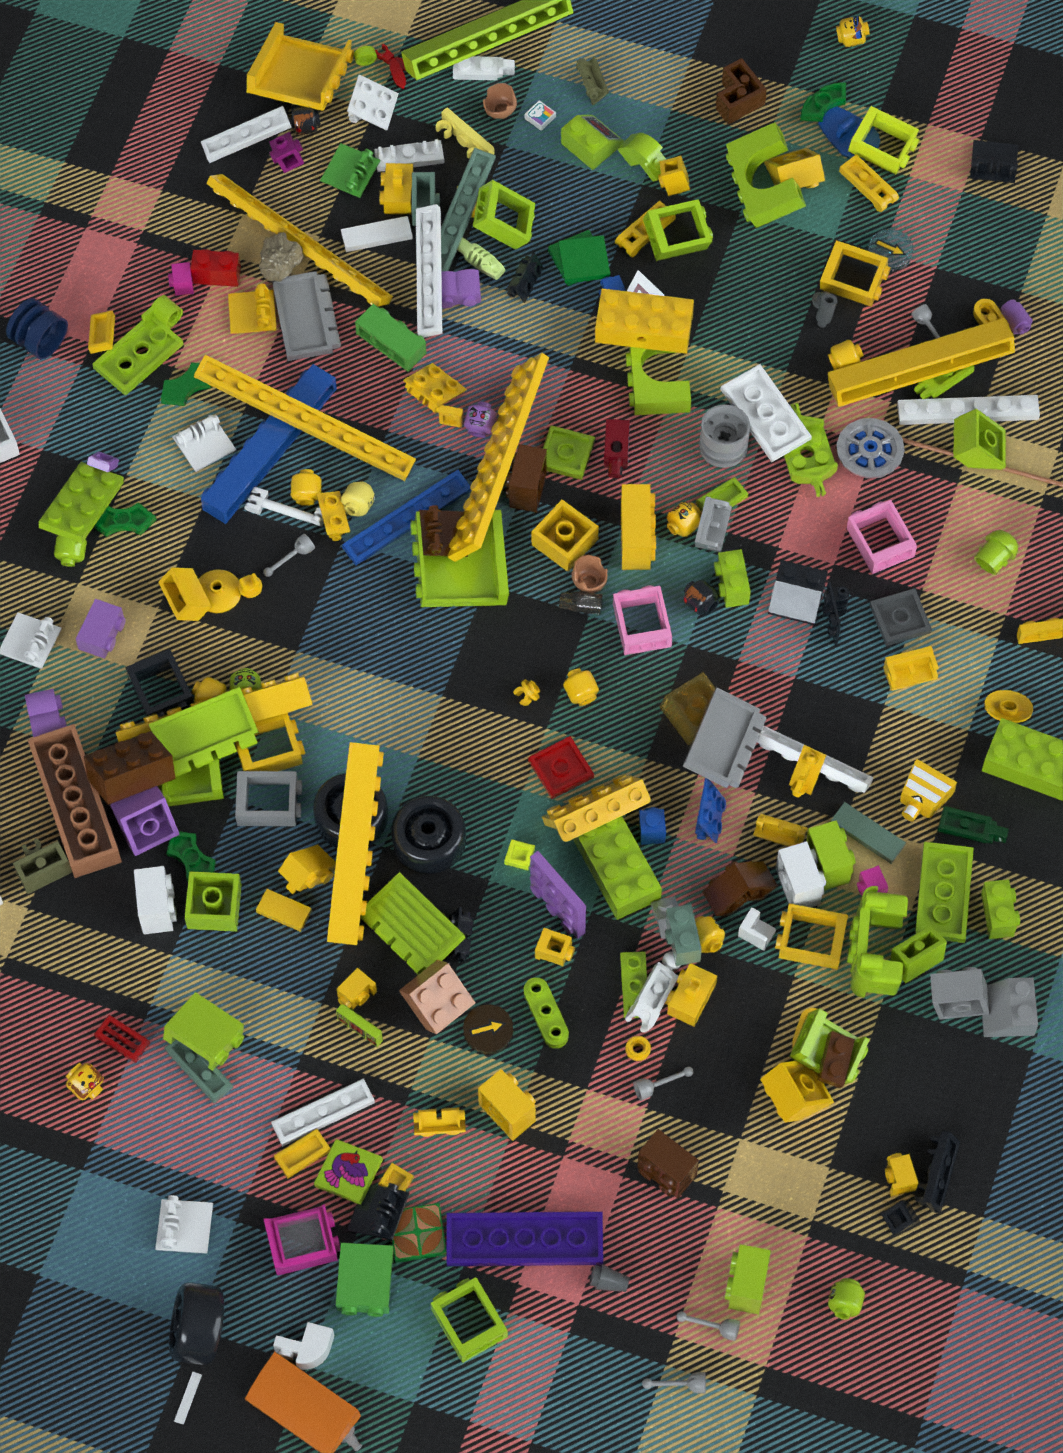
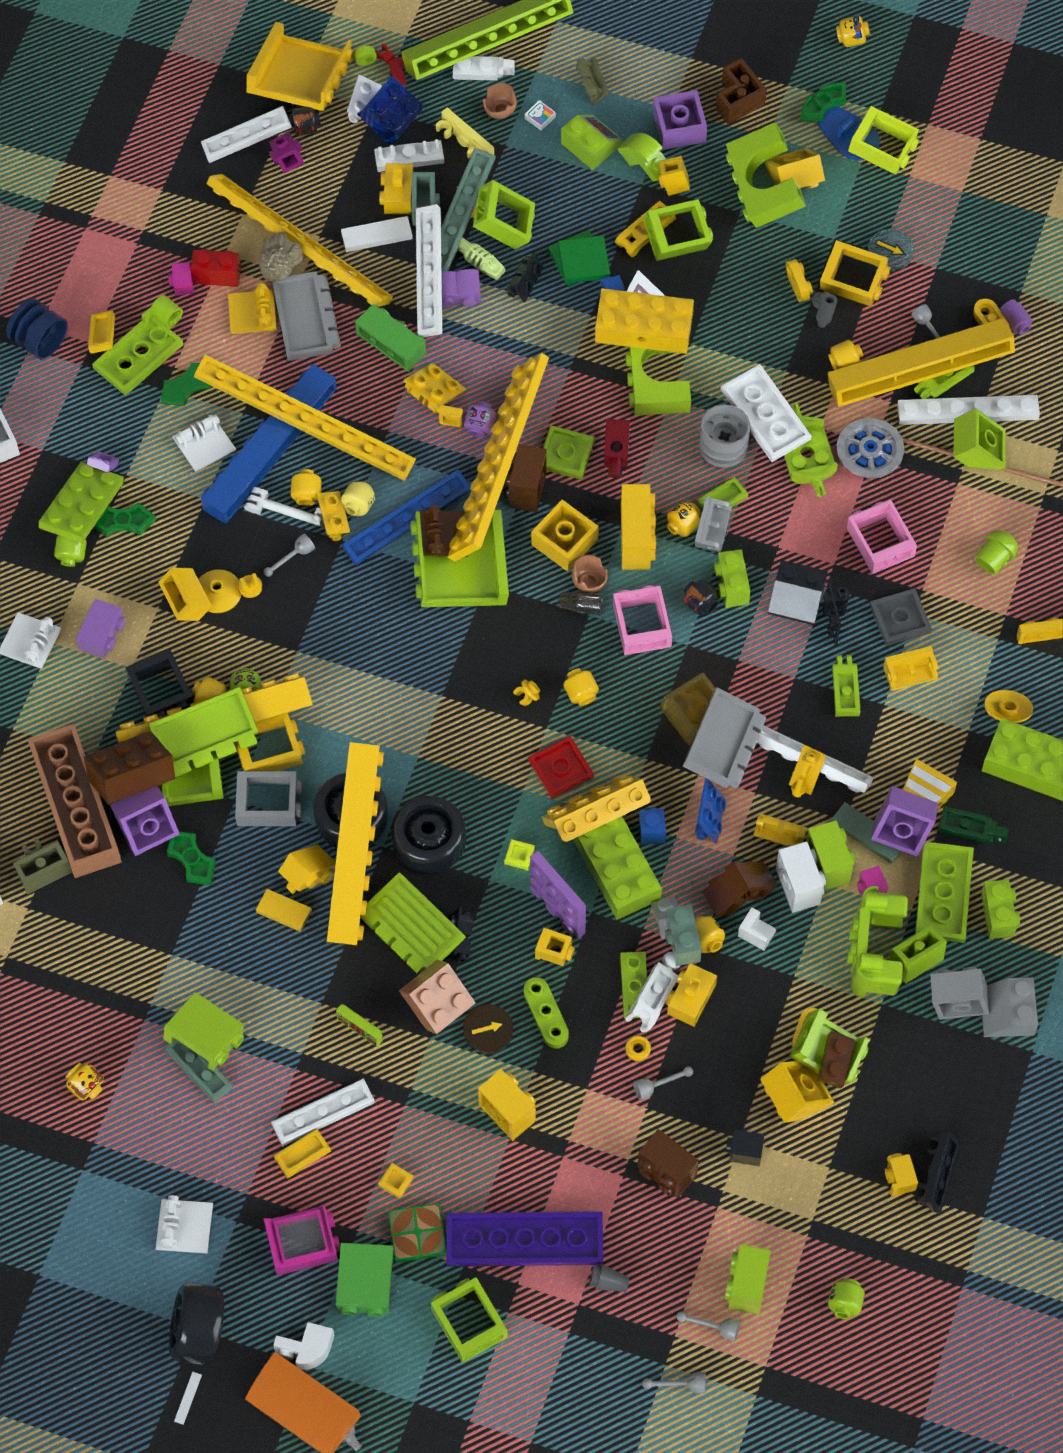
medium lavender brick [25,689,67,737] -> none
red tile [94,1015,151,1063] -> none
white brick [134,866,177,934] -> none
lime brick [185,872,242,931] -> none
lime tile [314,1139,383,1205] -> none
bright green hinge [320,143,381,198] -> none
yellow brick [337,968,377,1010] -> none
black hinge [347,1183,410,1240] -> none
yellow hinge [413,1107,466,1137] -> none
yellow window [775,903,848,970] -> none
yellow plate [839,154,899,212] -> none
black slope [881,1200,920,1236] -> none
black hinge [970,140,1018,183] -> none
none -> clear blue brick [357,76,425,145]
none -> medium lavender brick [653,90,707,150]
none -> black brick [725,1129,765,1166]
none -> yellow plate [786,259,813,302]
none -> lime hinge [832,655,860,717]
none -> medium lavender brick [871,786,938,856]

